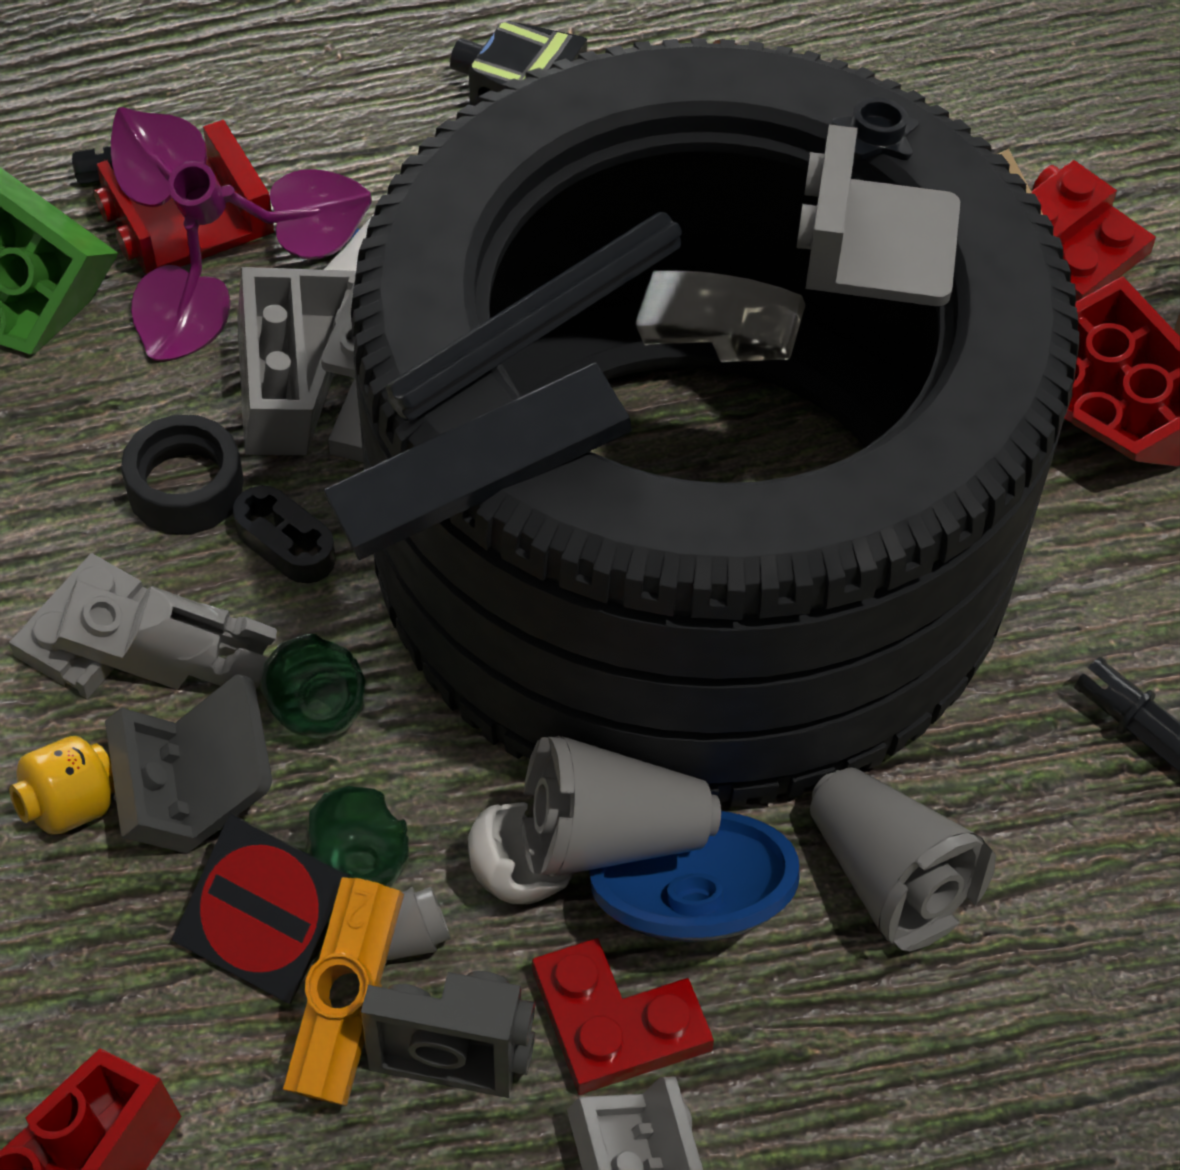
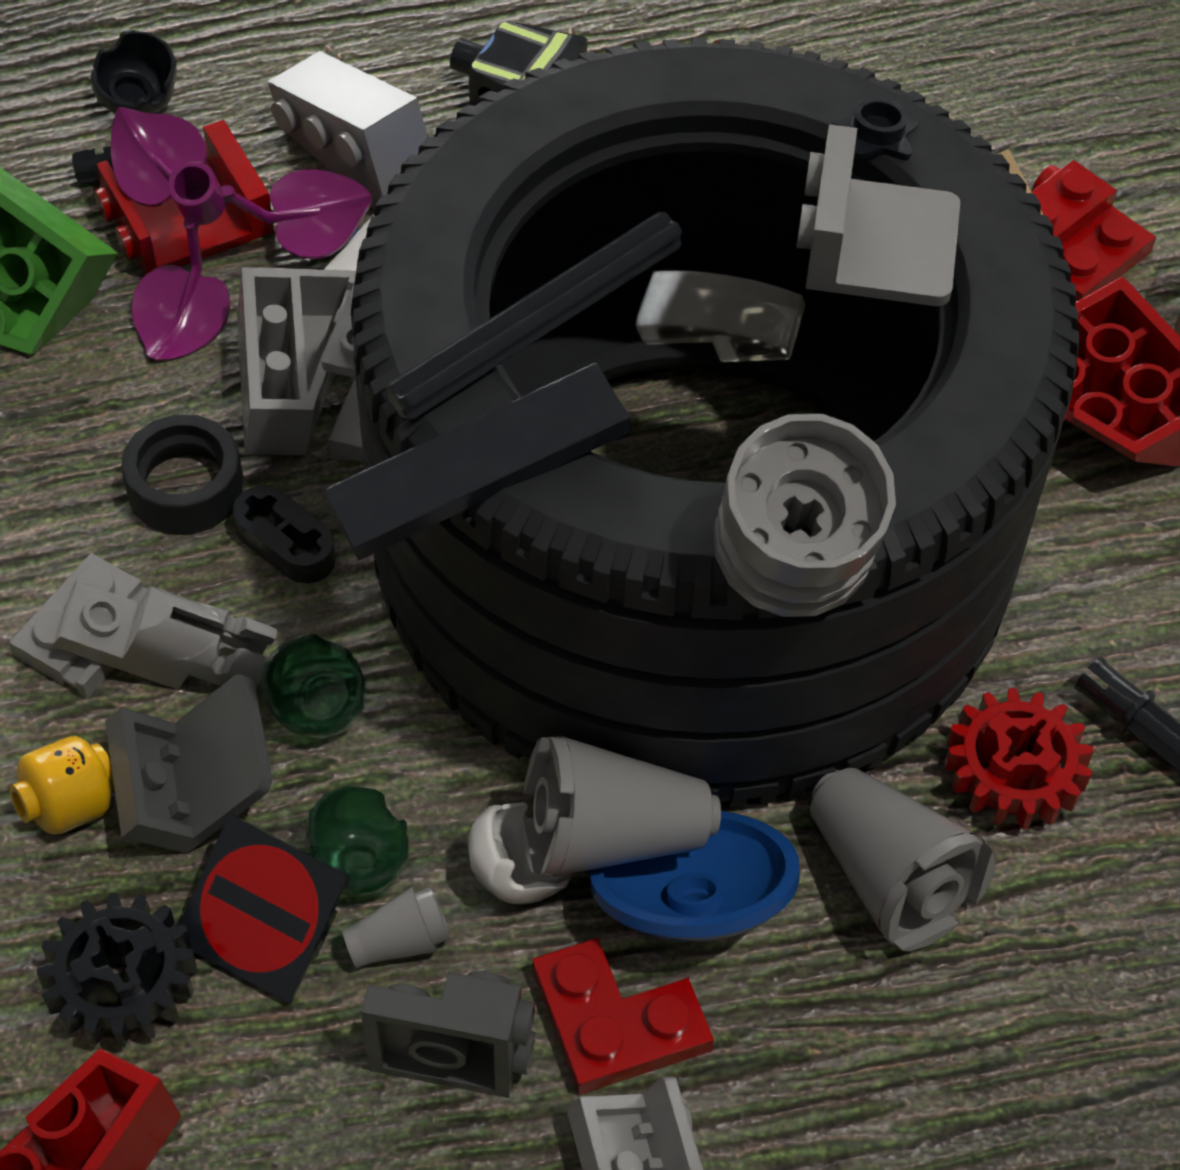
light orange piece [283,877,404,1106] -> none
none -> black gear [37,892,197,1048]
none -> black hair [90,30,177,114]
none -> light grey wedge [267,51,428,211]
none -> light grey wheel [714,414,896,617]
none -> red gear [944,688,1094,829]

